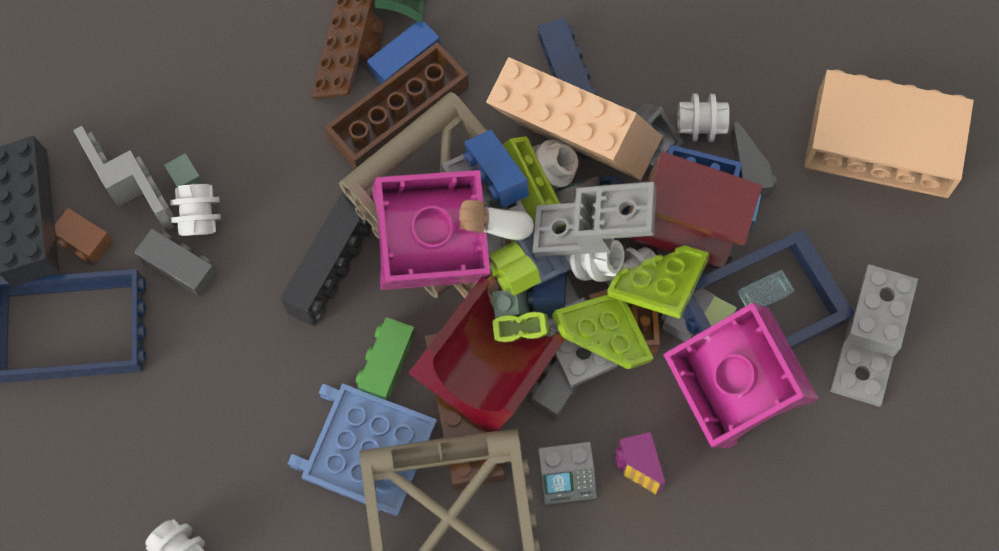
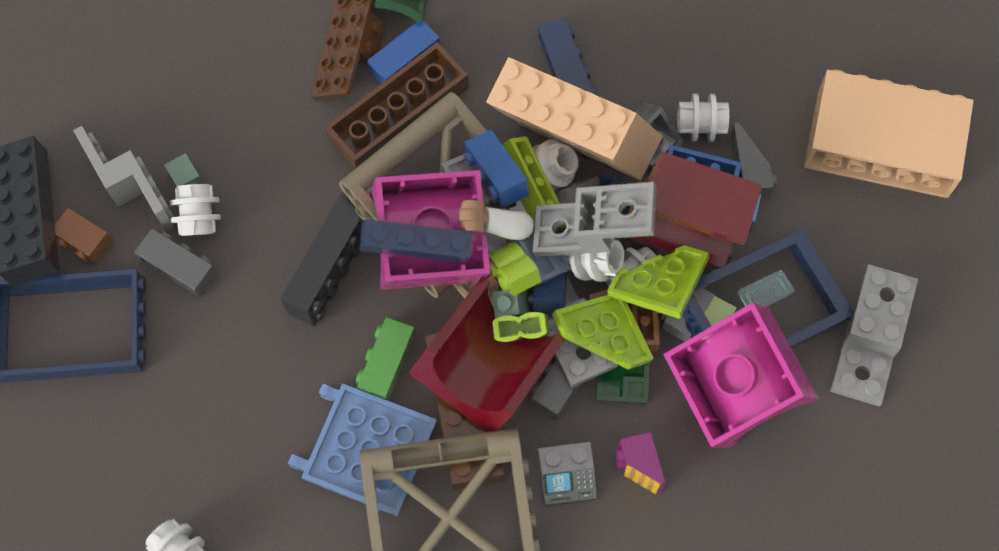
none -> dark blue brick [360,219,472,263]
none -> dark green plate [596,363,650,404]

